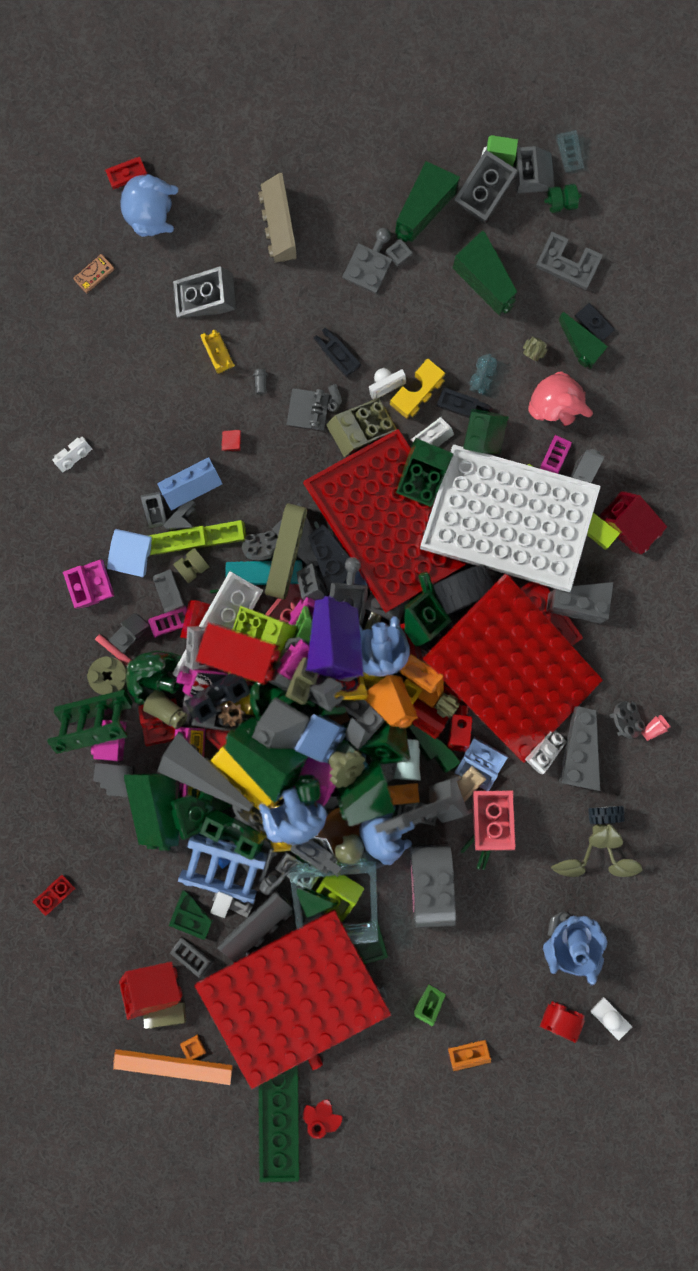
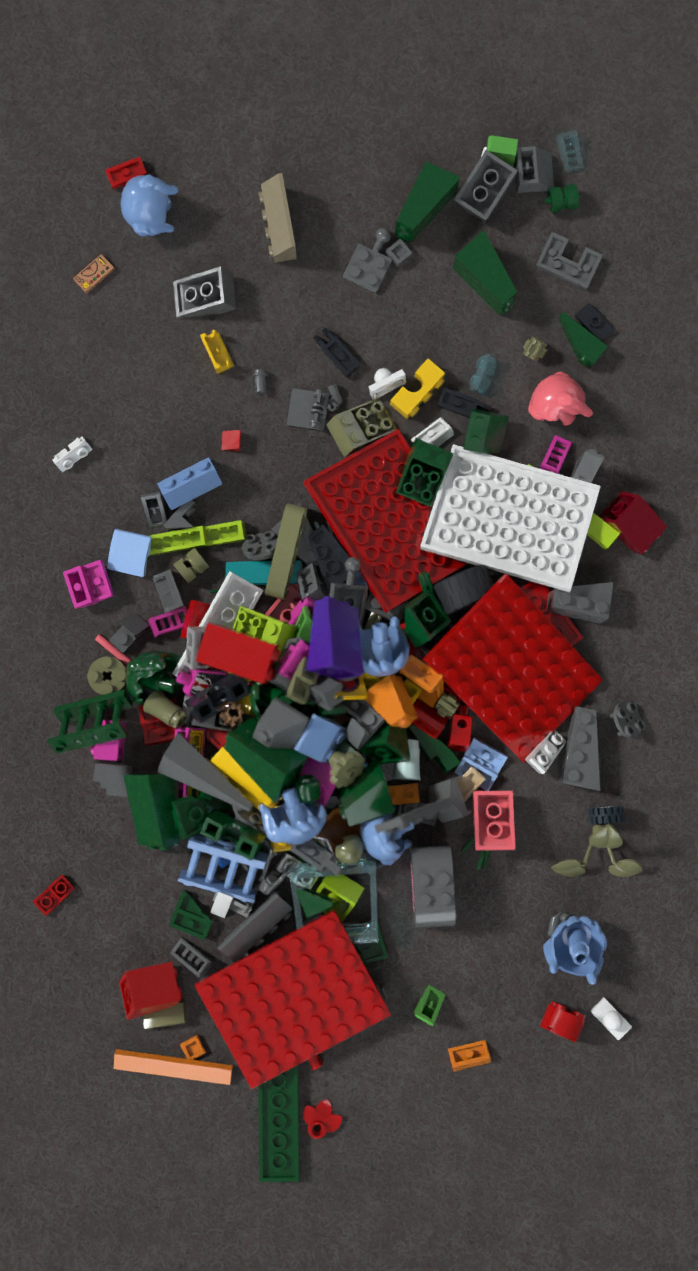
coral cone [641,715,670,741] -> none

